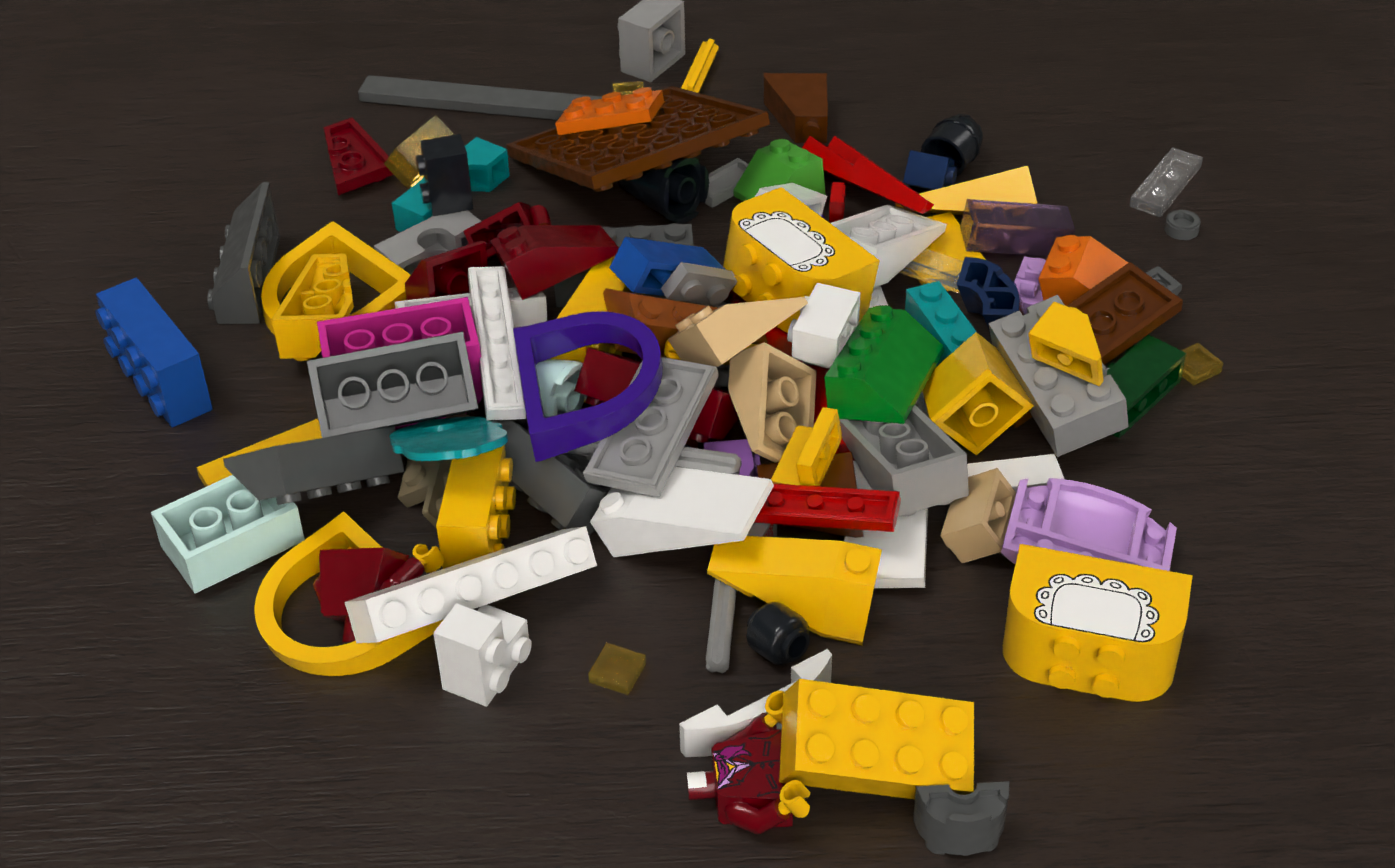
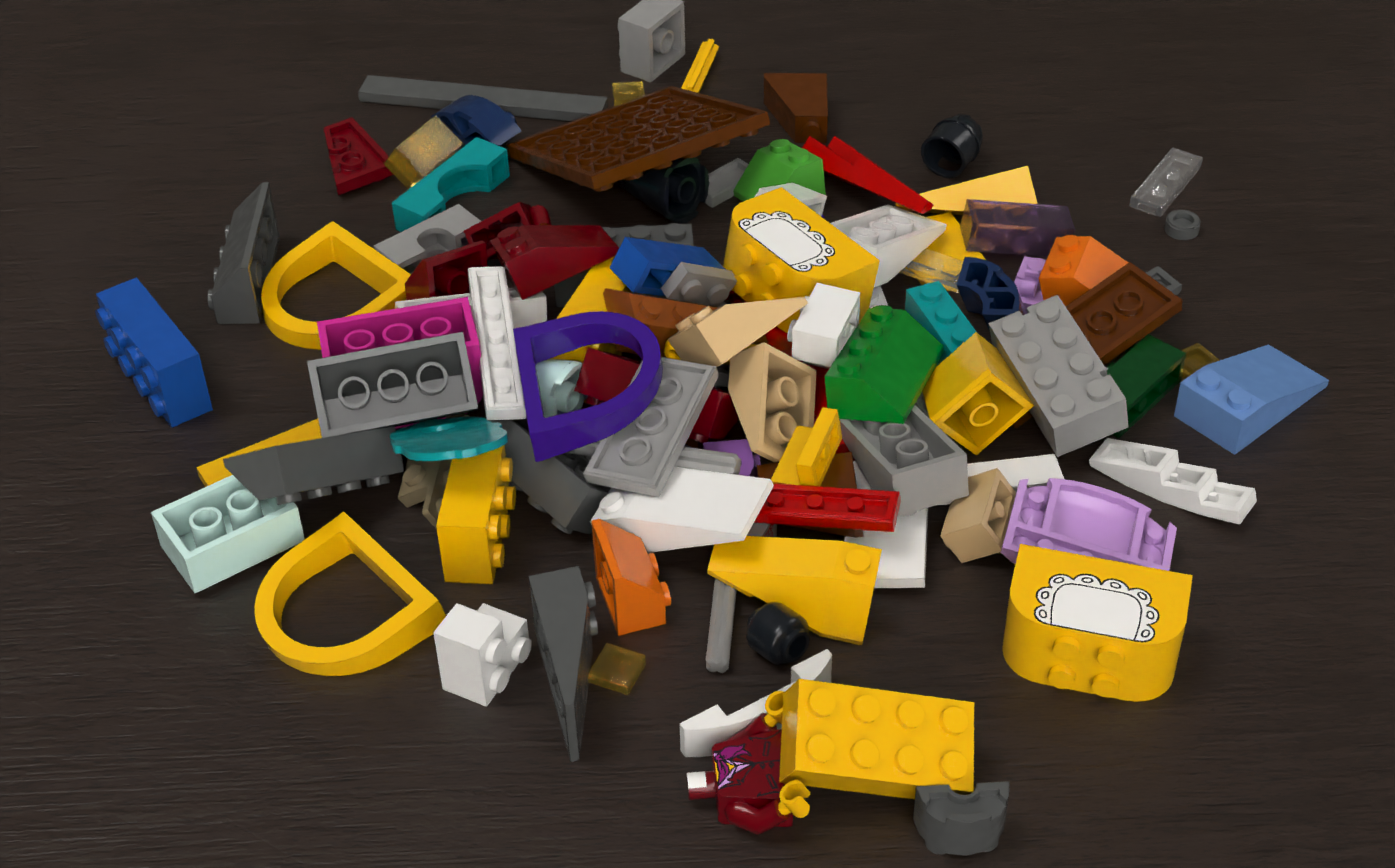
yellow wedge [271,253,354,361] -> none
dark red torso [313,544,444,644] -> none
white brick [345,526,597,643] -> none
black brick [415,134,473,216] -> none
orange plate [555,87,665,135] -> none
red tile [829,182,846,223] -> none
dark blue brick [903,150,957,190] -> none
yellow slope [1028,301,1104,386] -> none
none -> dark blue brick [430,95,522,146]
none -> dark grey slope [528,566,598,762]
none -> orange slope [591,519,671,636]
none -> white slope [1089,438,1257,524]
none -> medium blue slope [1174,344,1329,455]

